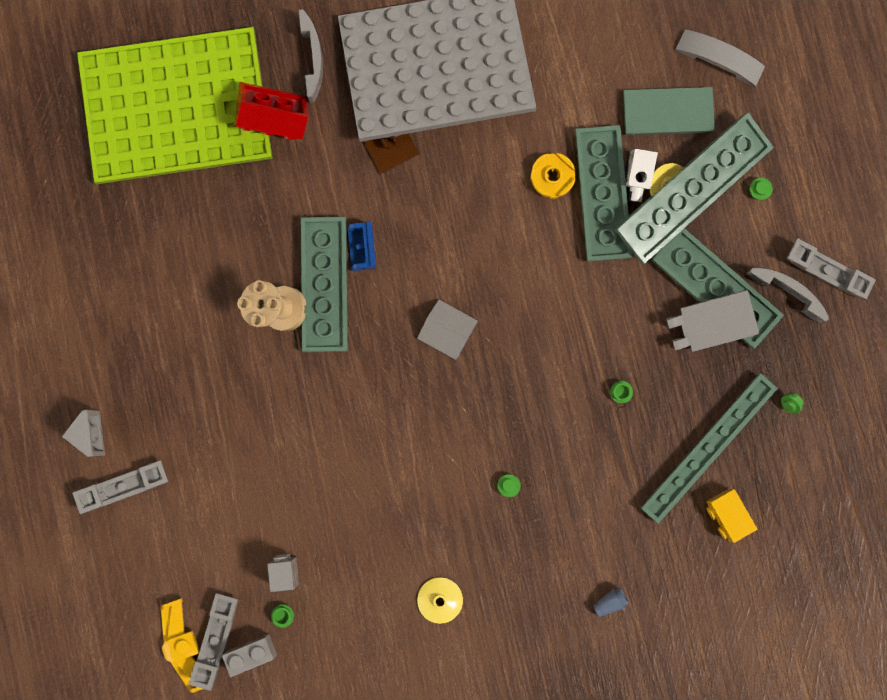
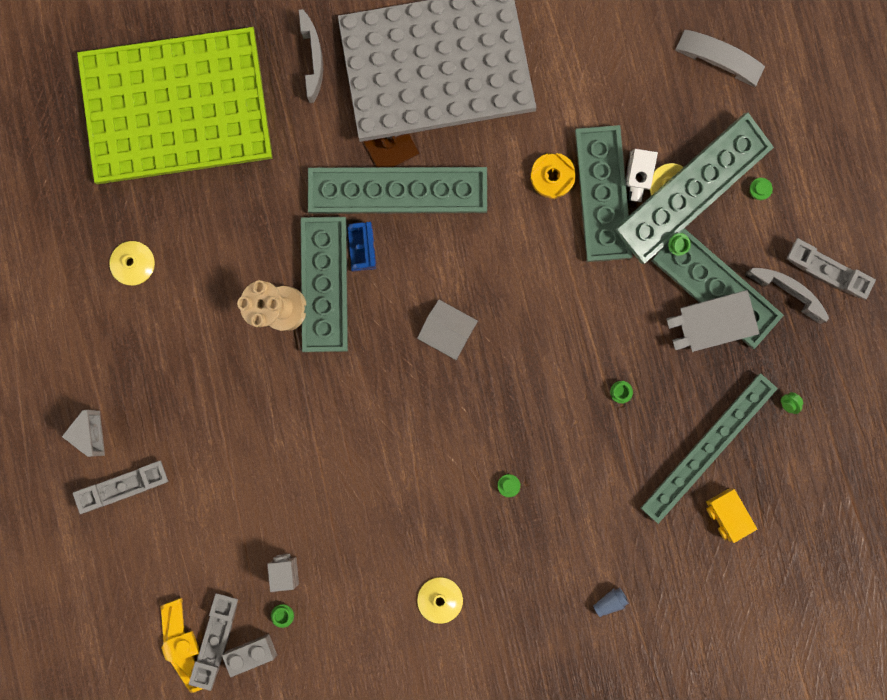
red slope [235,82,309,140] -> none
sand green tile [623,87,715,136] -> none
none -> light yellow dish [110,241,155,286]
none -> sand green plate [308,167,487,214]
none -> bright green plate [668,233,691,256]

